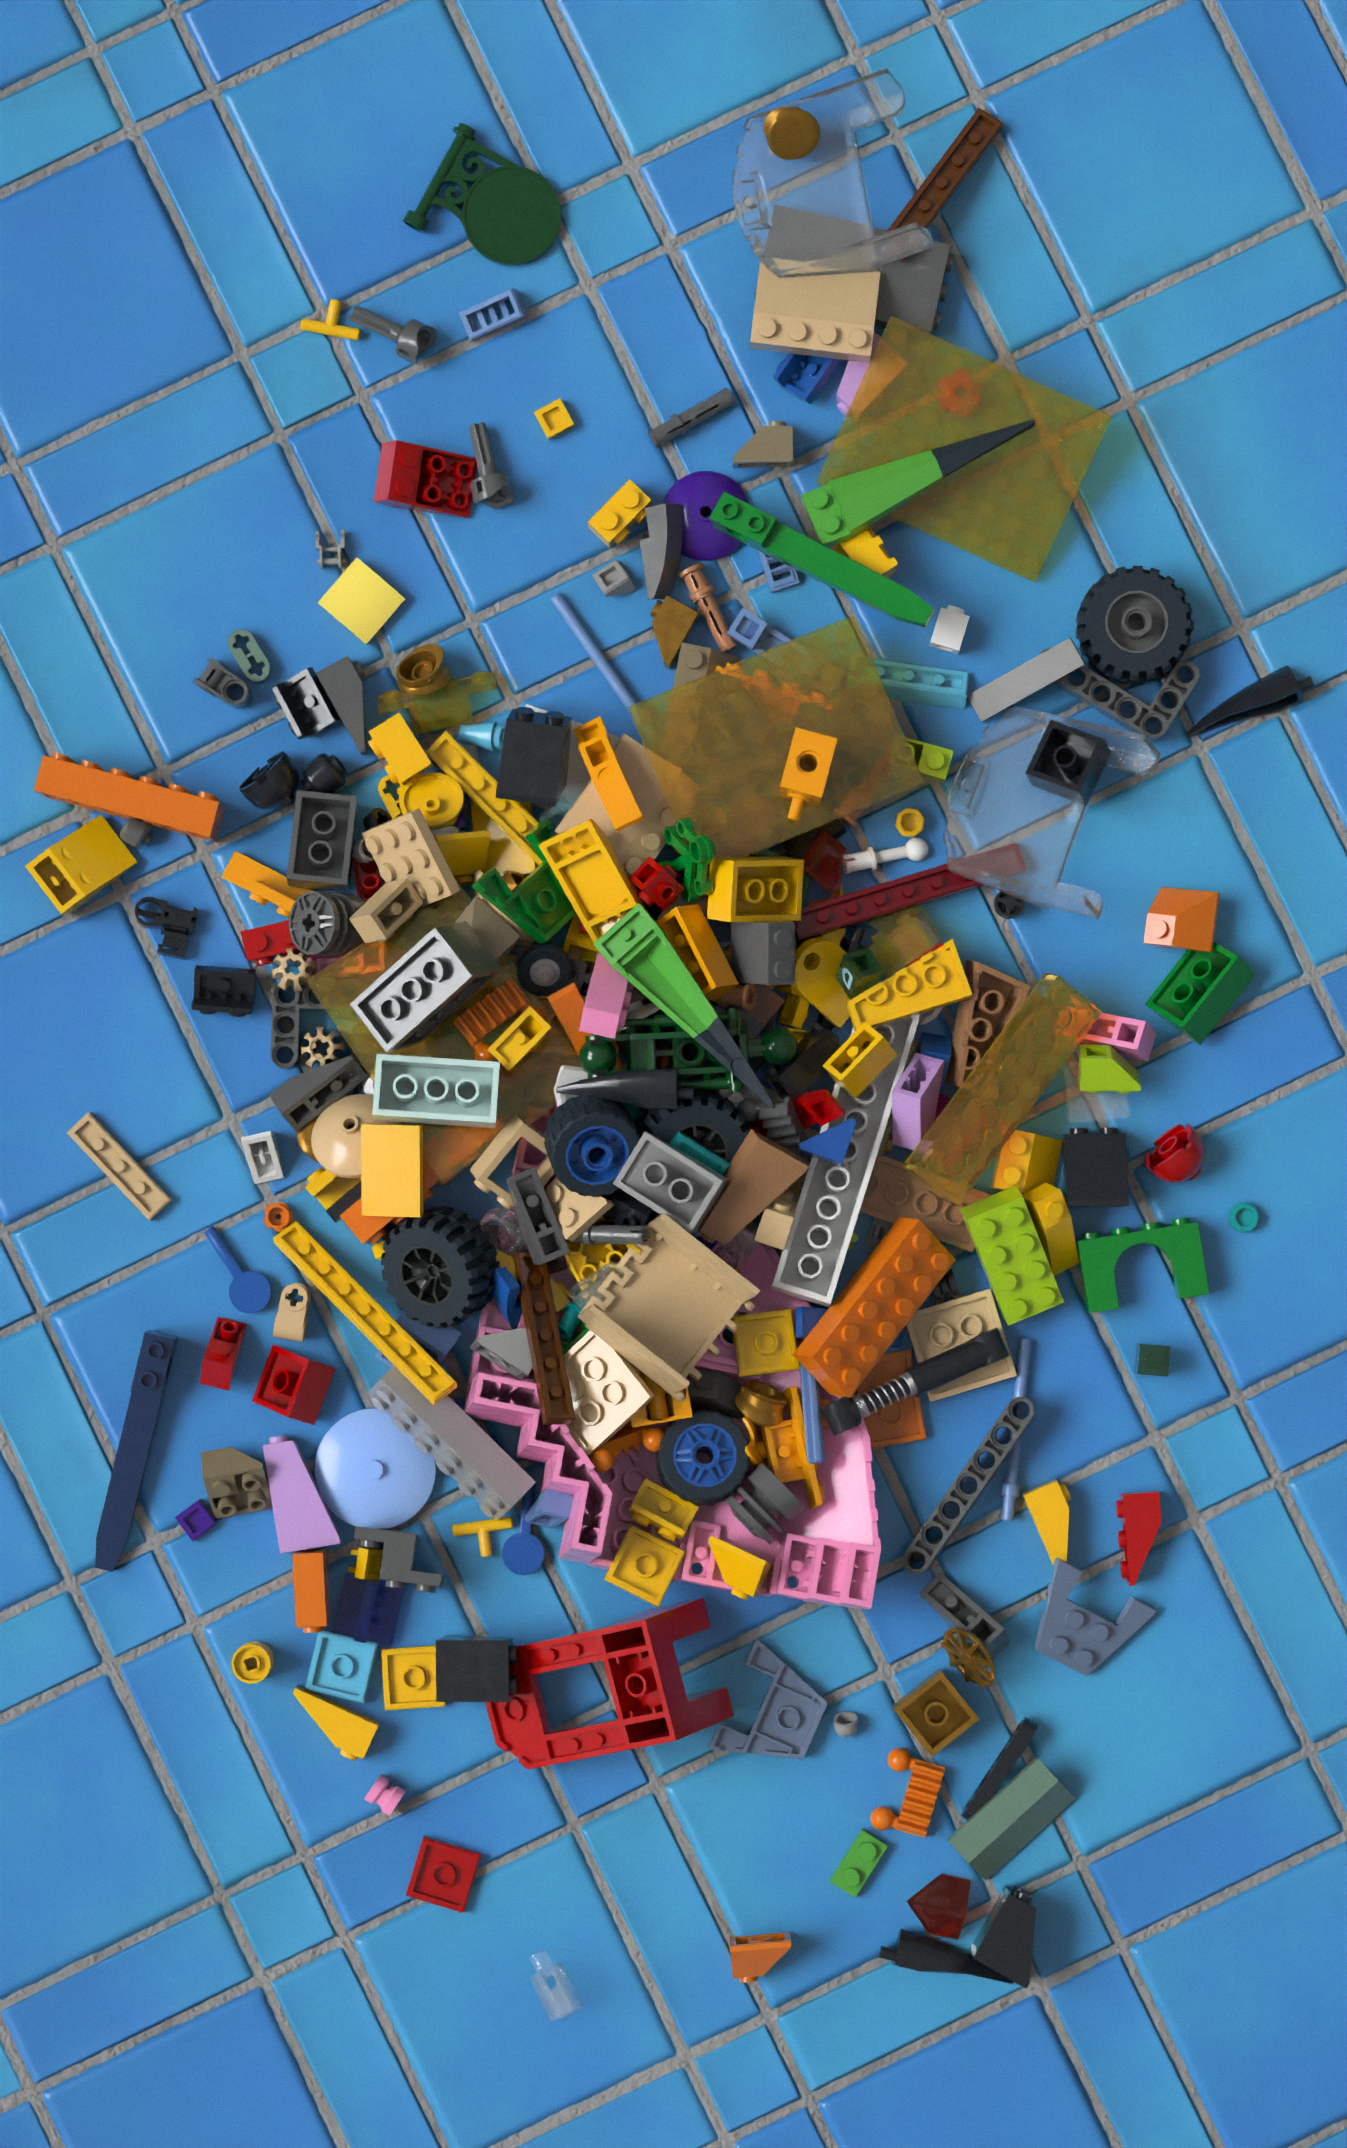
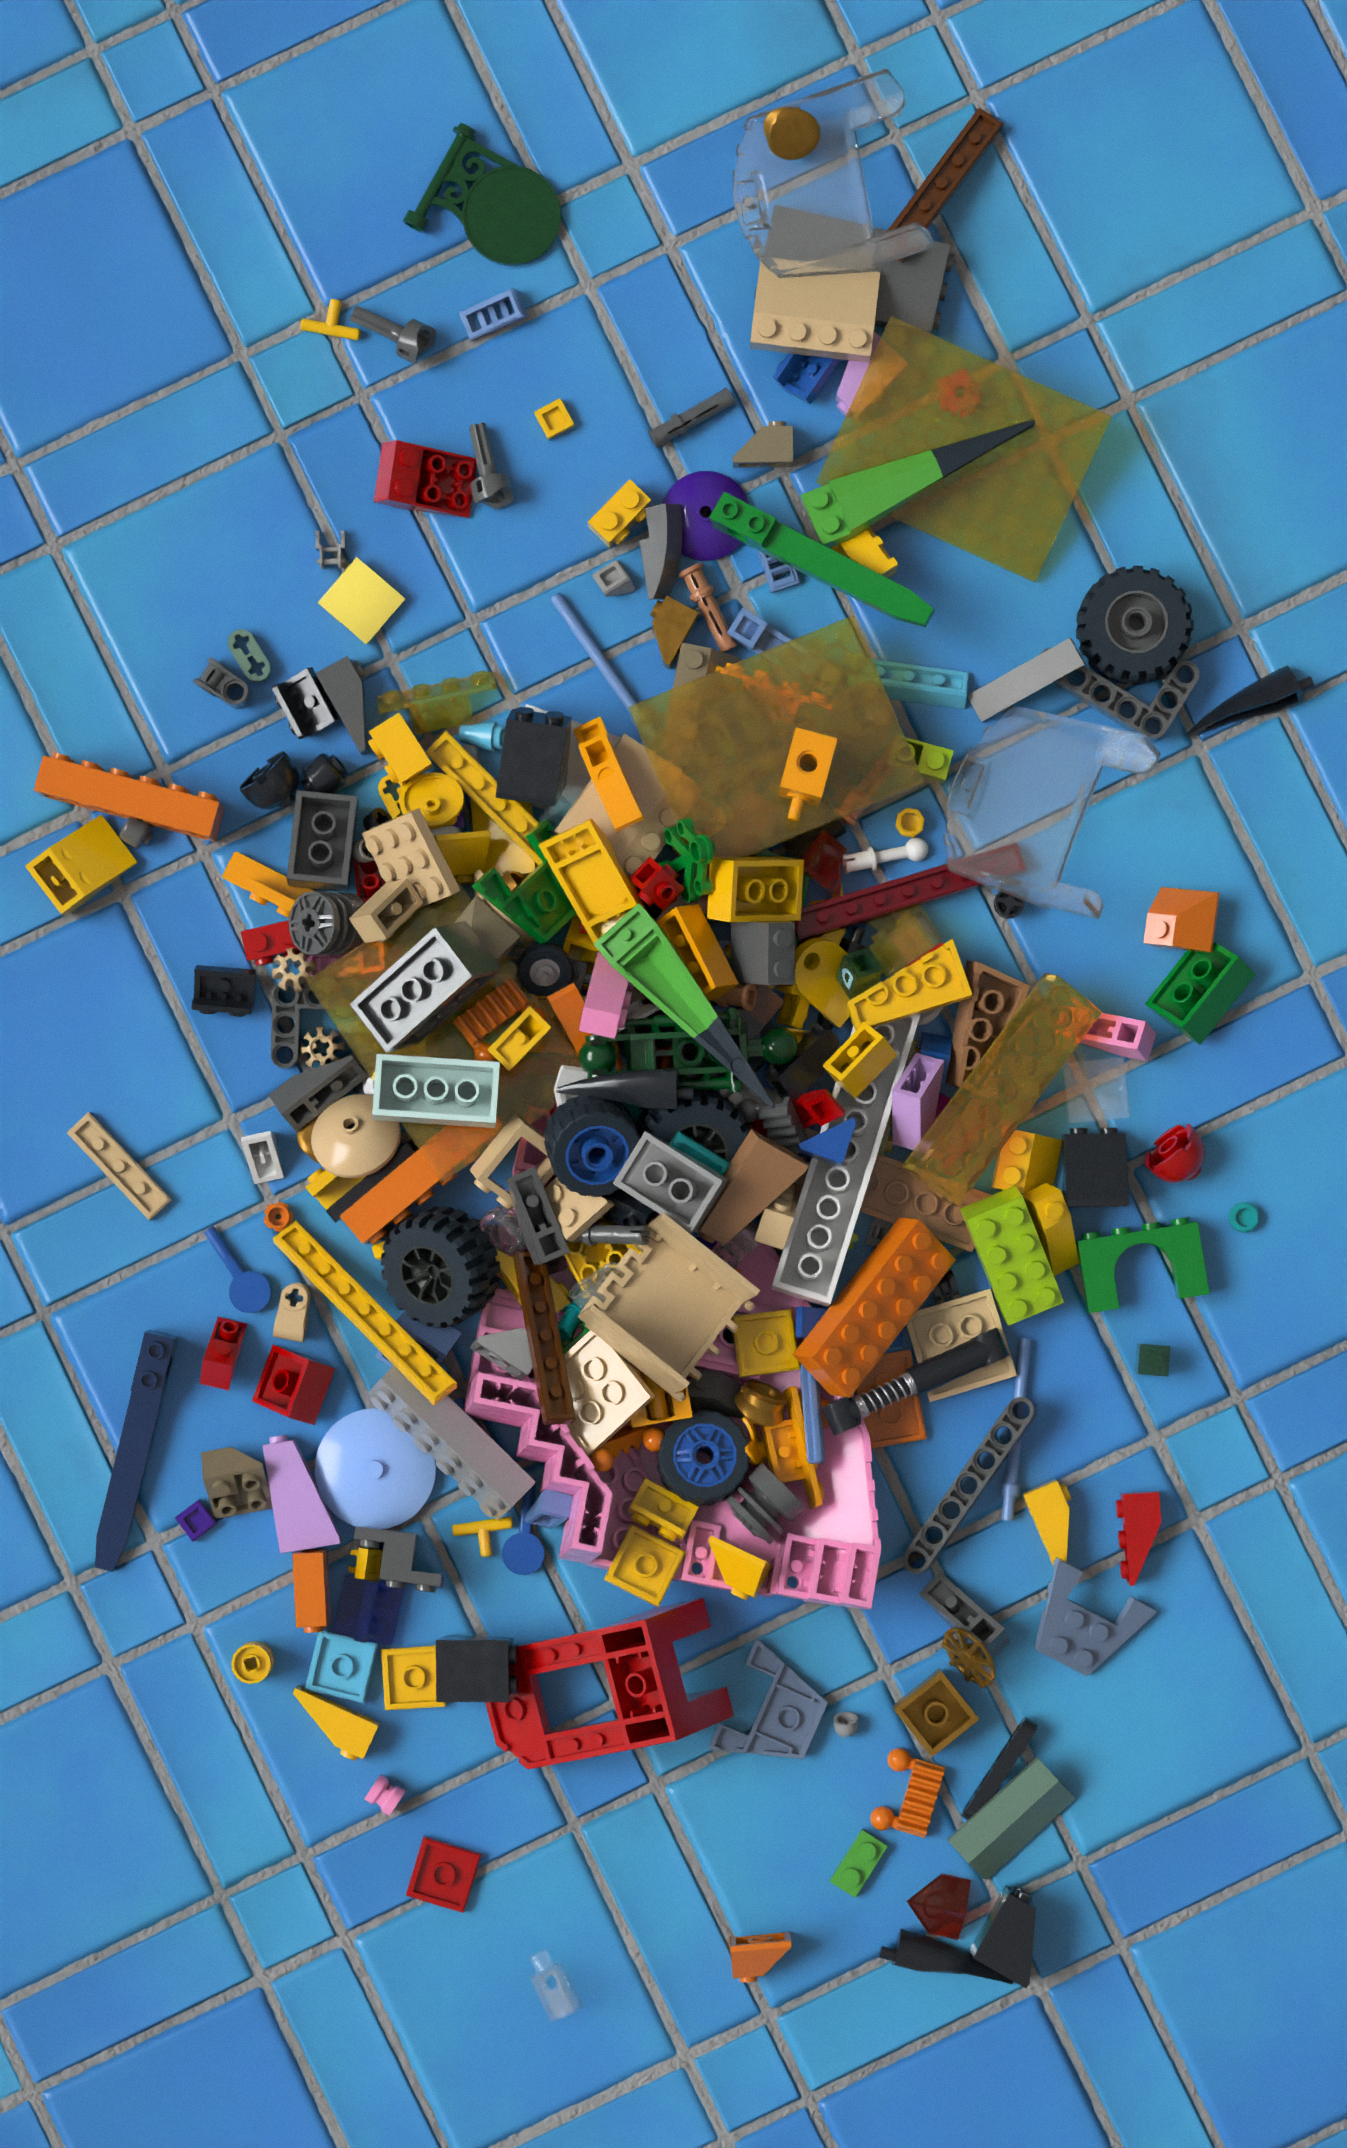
black piece [135,897,198,960] -> none
yellow tile [361,1123,423,1217] -> none
pearl gold piece [397,644,451,696] -> none
blue slope [492,1267,523,1330] -> none
white brick [929,605,970,655] -> none
black brick [1025,720,1111,805] -> none
lime slope [1078,1044,1141,1094] -> none

